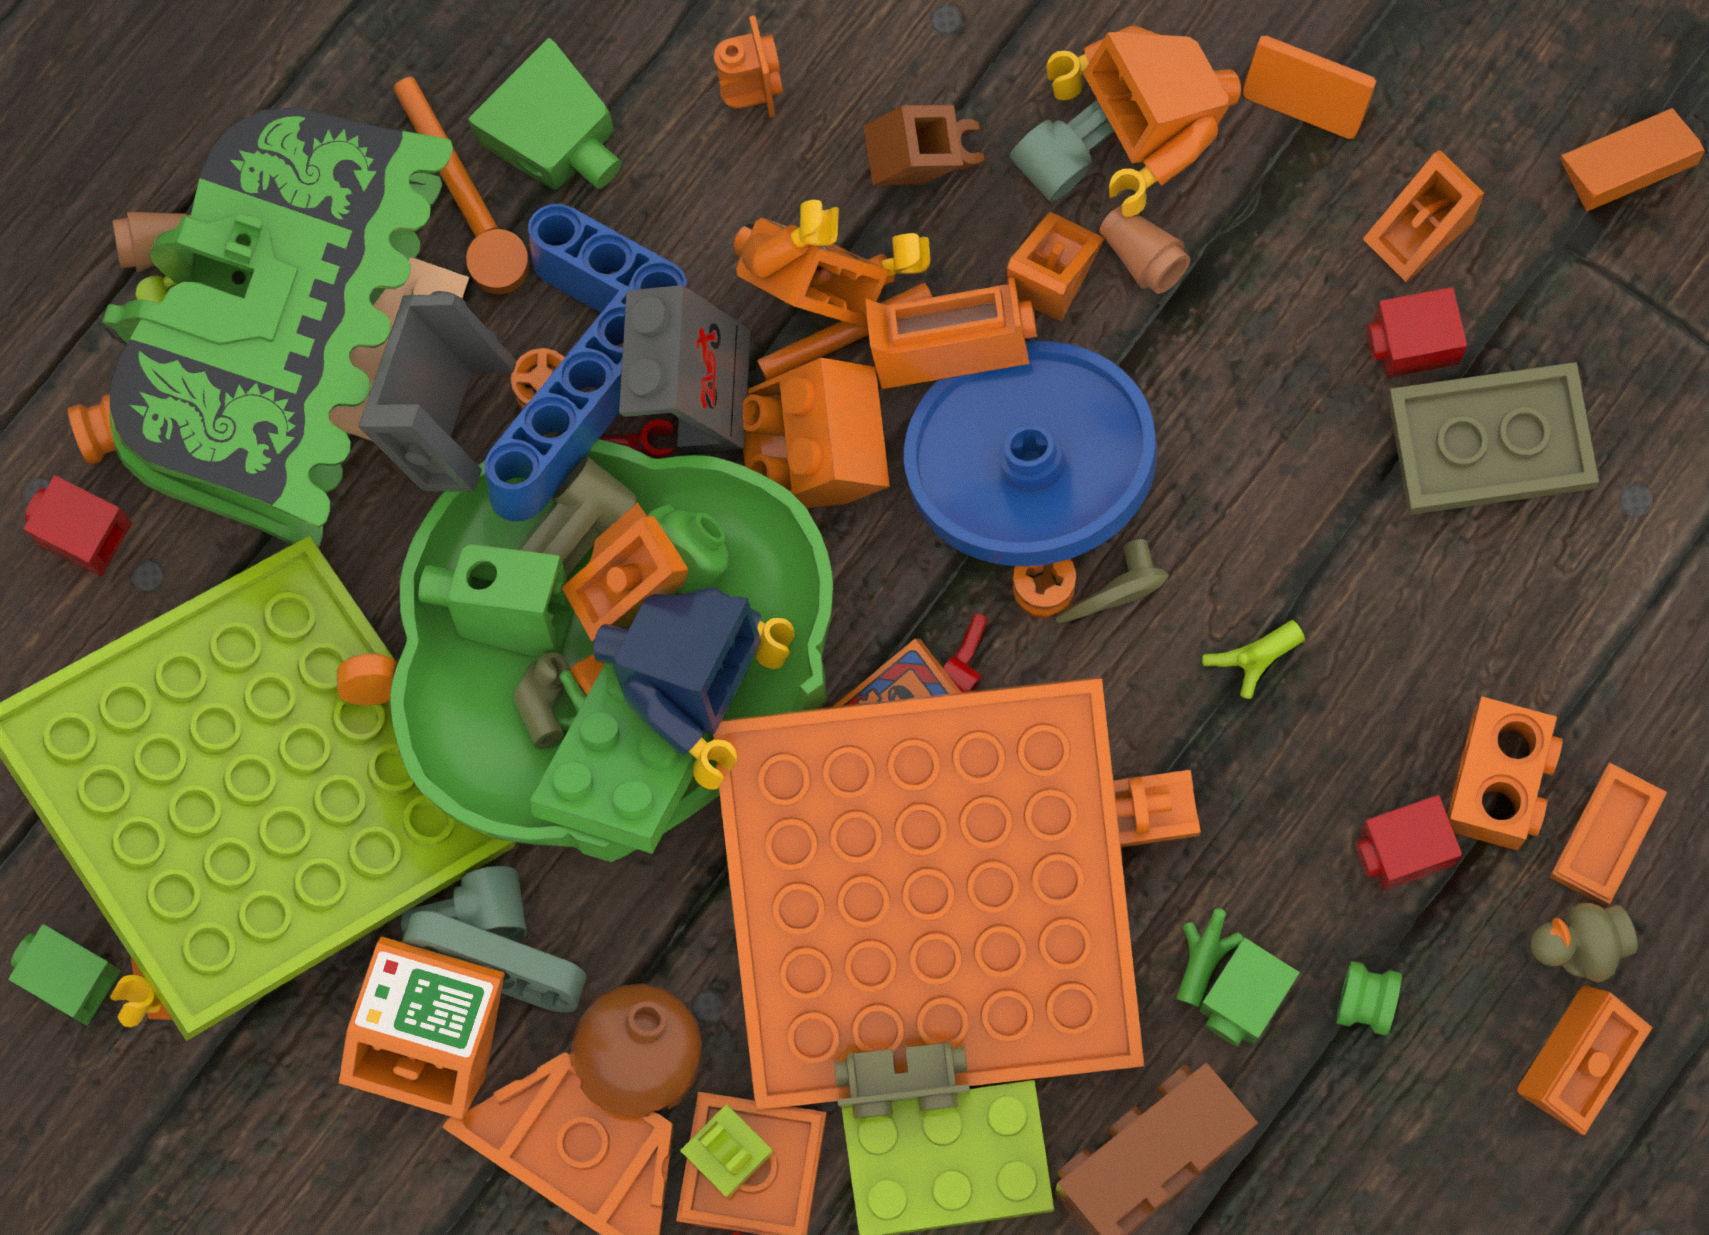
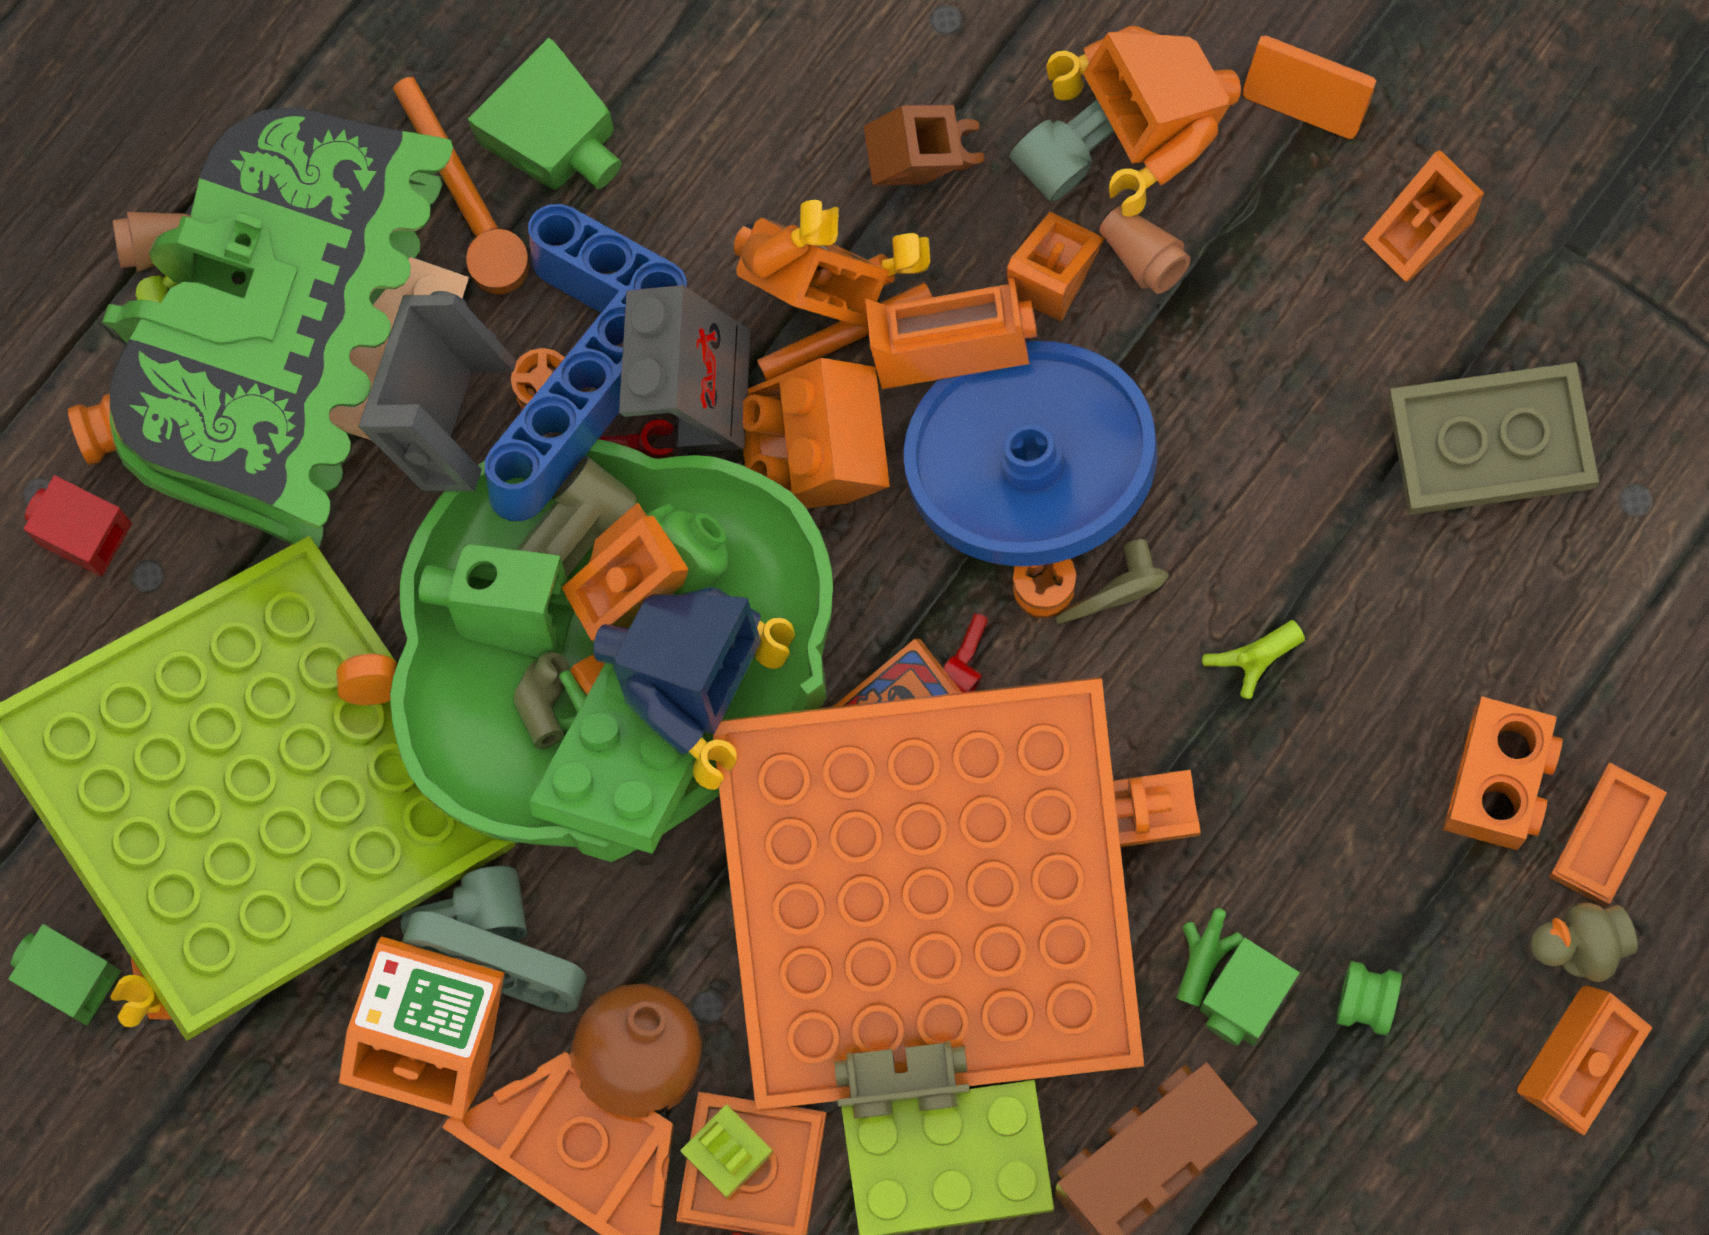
orange hinge [714,16,783,118] -> none
red brick [1355,795,1462,891] -> none
red brick [1366,287,1467,378] -> none
orange slope [1560,108,1705,212] -> none

